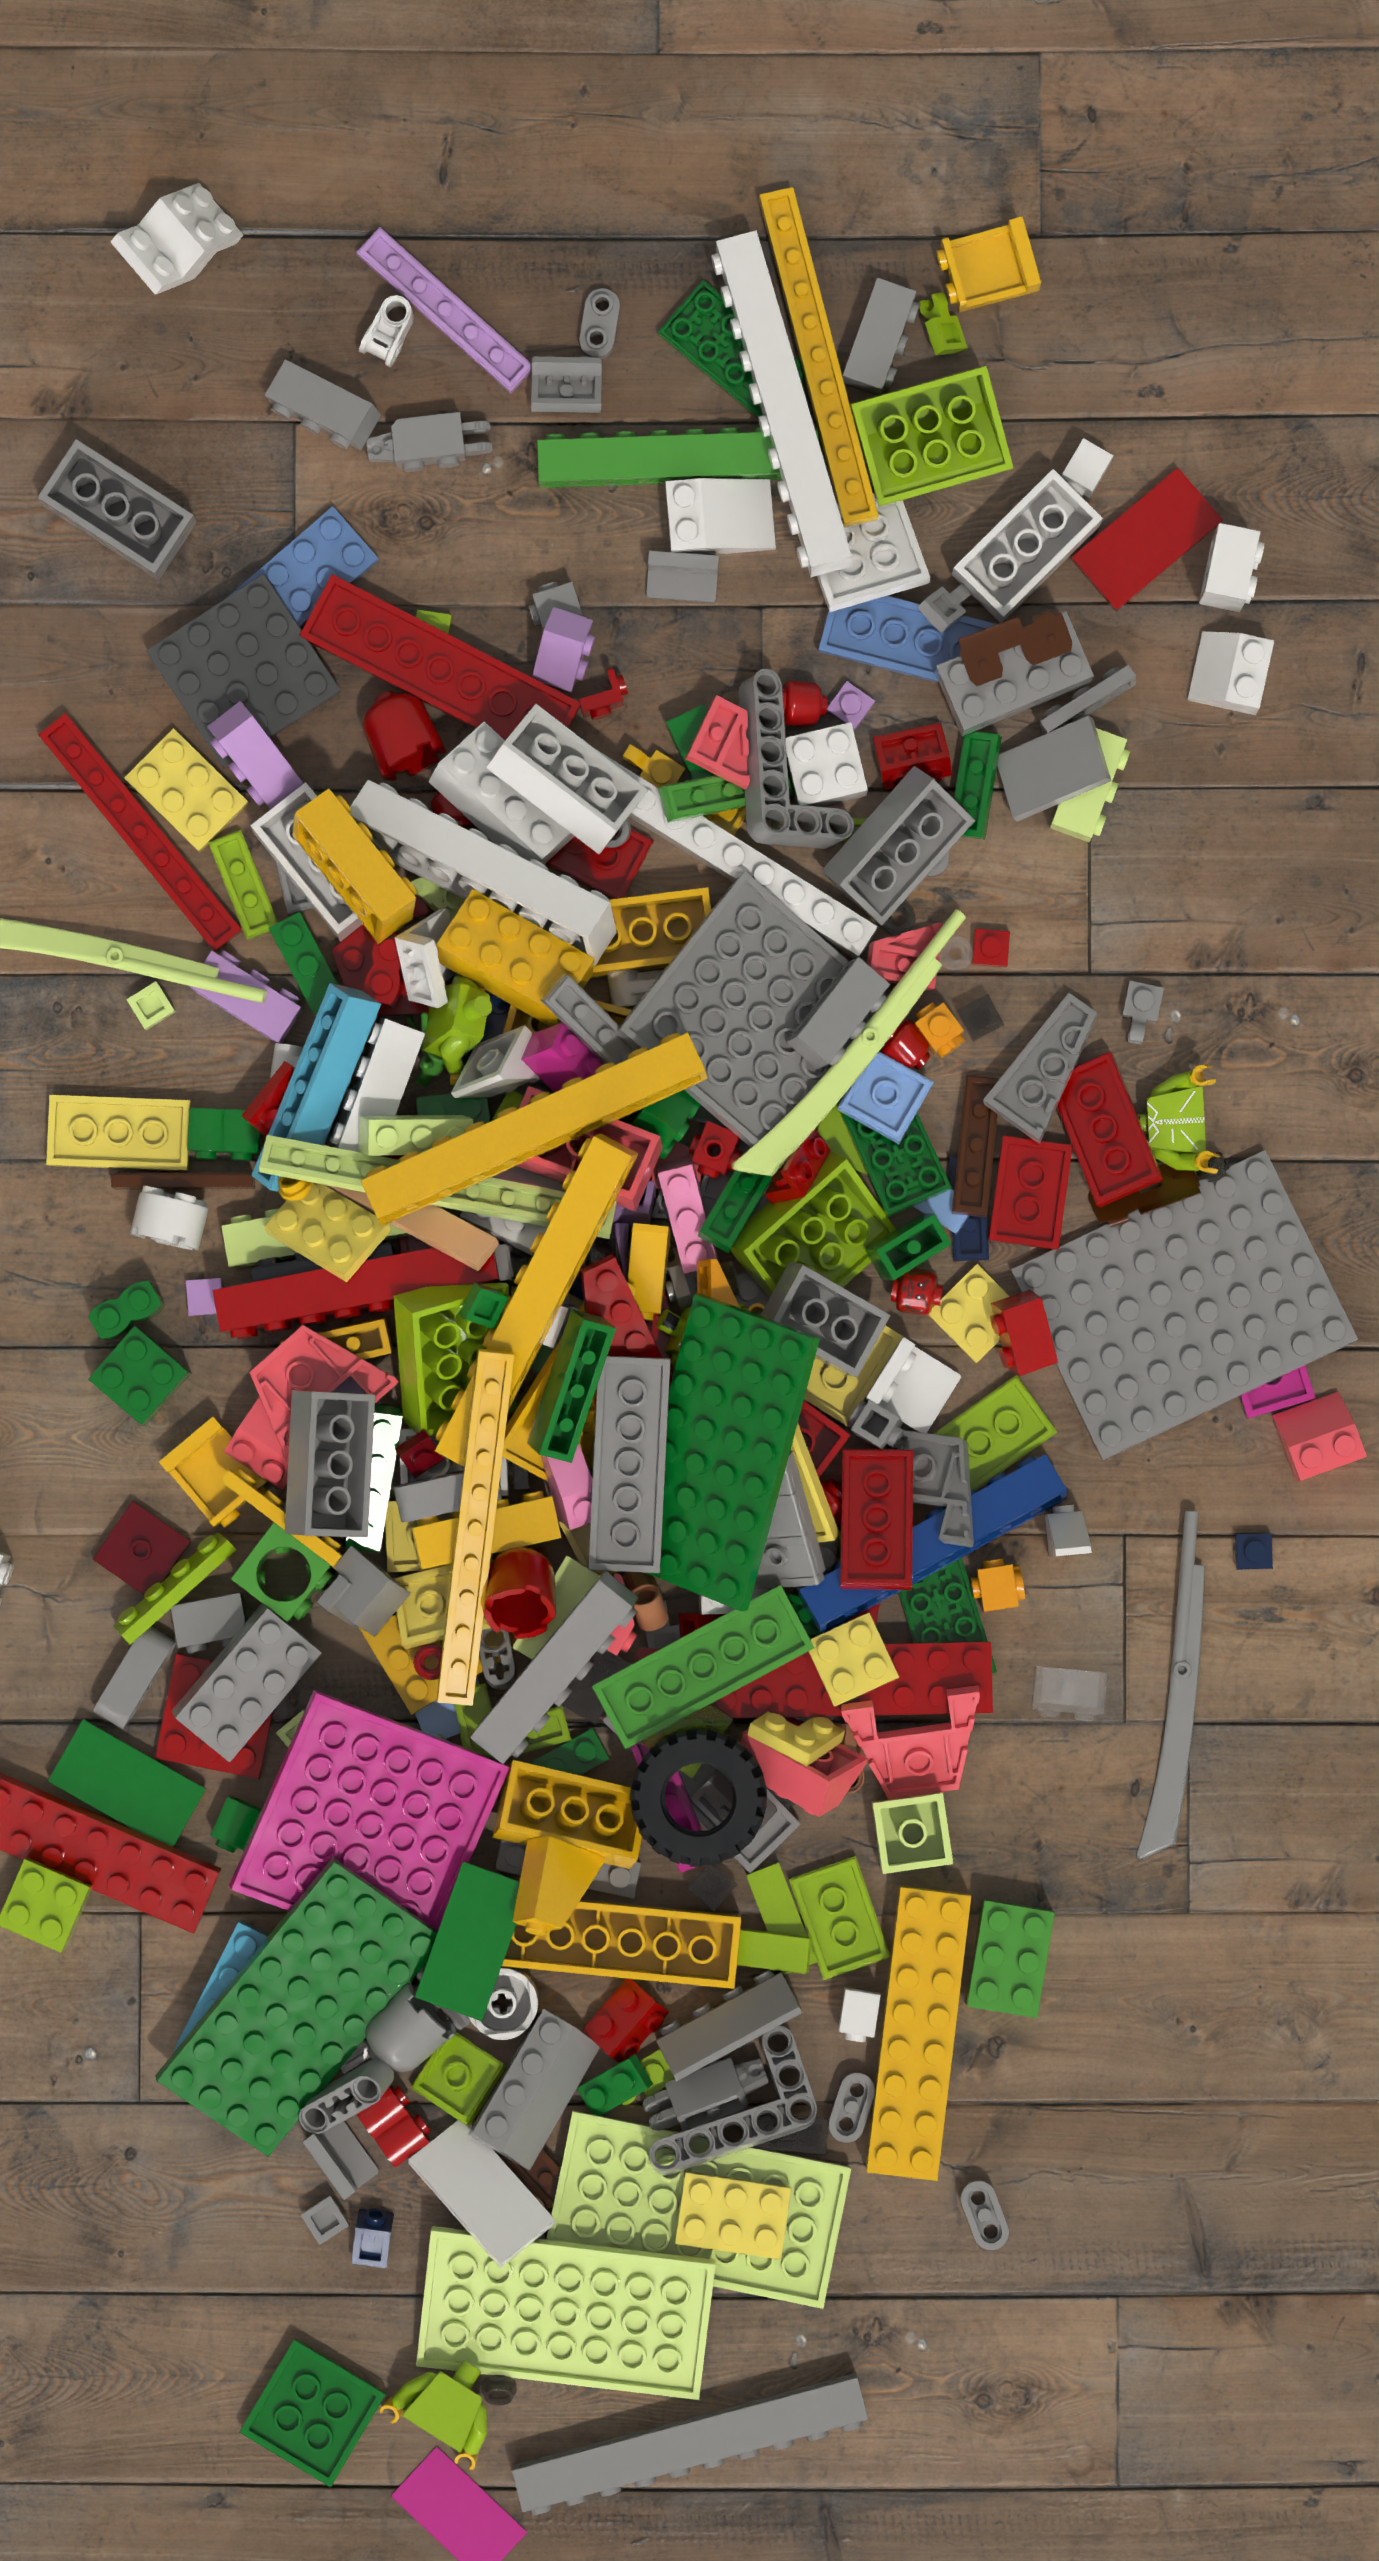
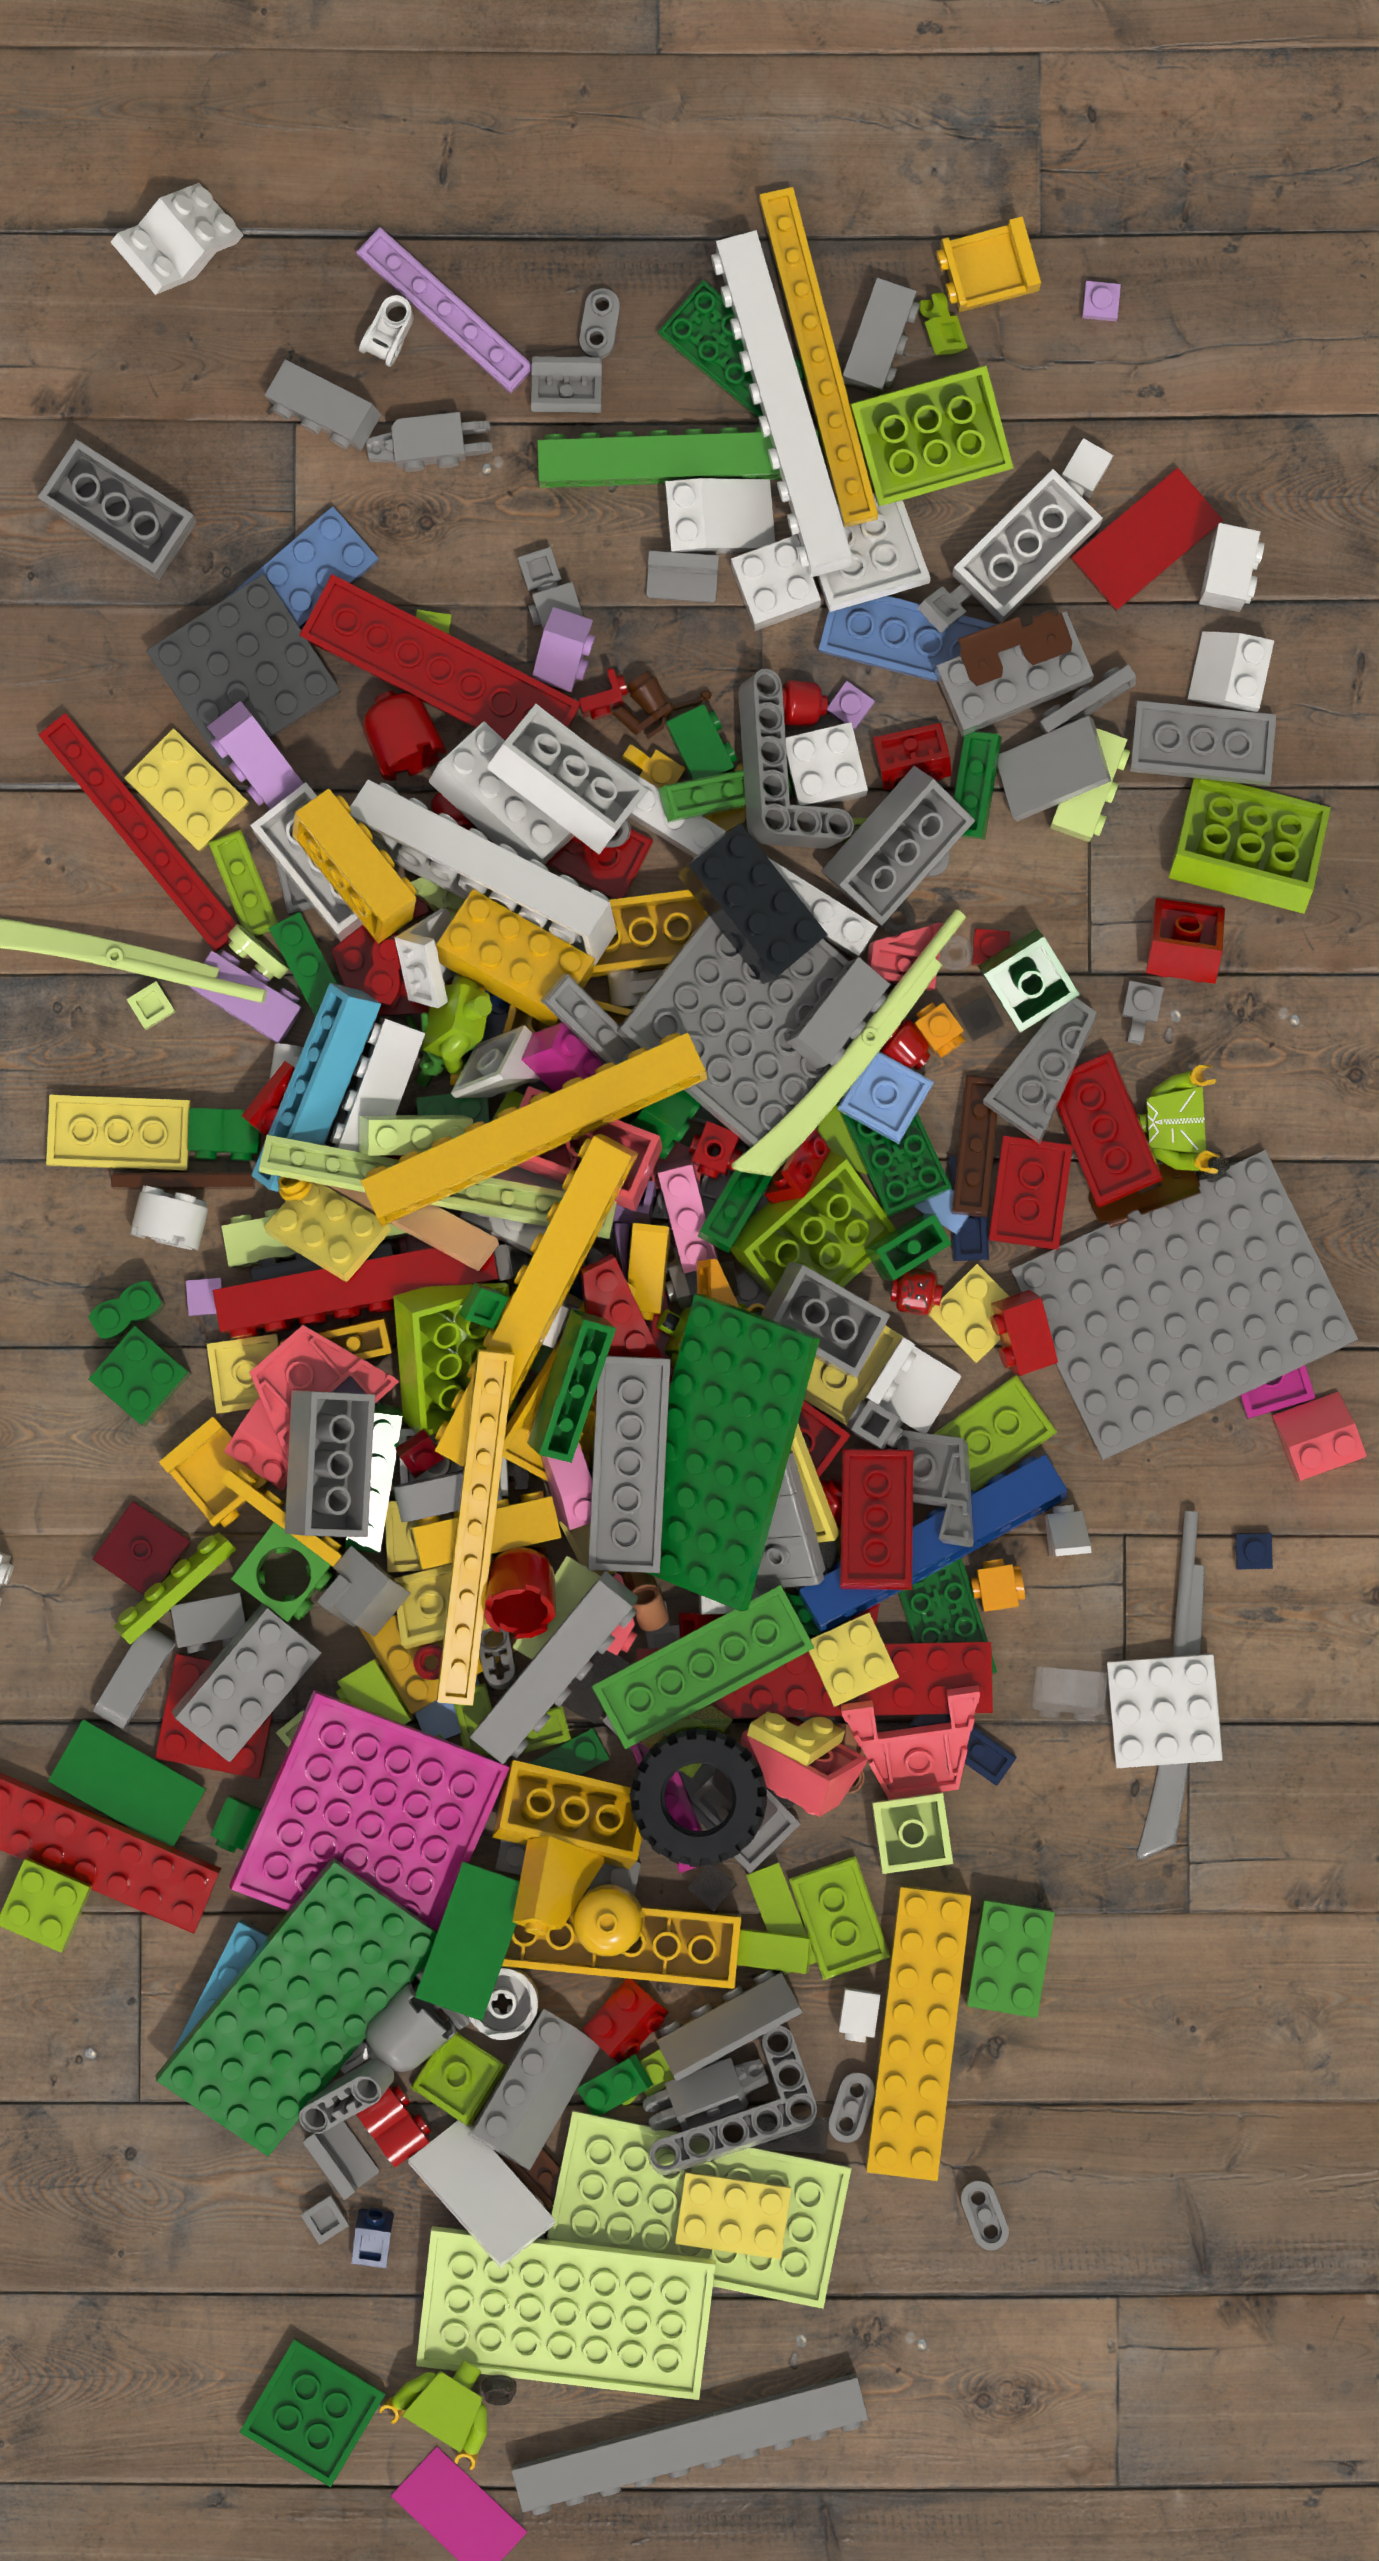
coral wing [685,695,750,790] -> none
none -> light yellow plate [207,1334,279,1414]
none -> yellowish green plate [228,924,290,980]
none -> lime brick [336,1659,414,1724]
none -> light grey plate [517,547,562,593]
none -> yellow cylinder [573,1884,644,1956]
none -> reddish brown piece [612,671,712,740]
none -> black brick [676,823,828,984]
none -> white brick [730,535,821,631]
none -> dark blue tile [910,1714,1017,1786]
none -> brick [978,929,1080,1032]
none -> lavender plate [1082,281,1121,322]
none -> white plate [1107,1653,1223,1768]
none -> light grey plate [1130,700,1277,786]
none -> red slope [1146,898,1225,984]
none -> lime slope [1168,778,1331,914]

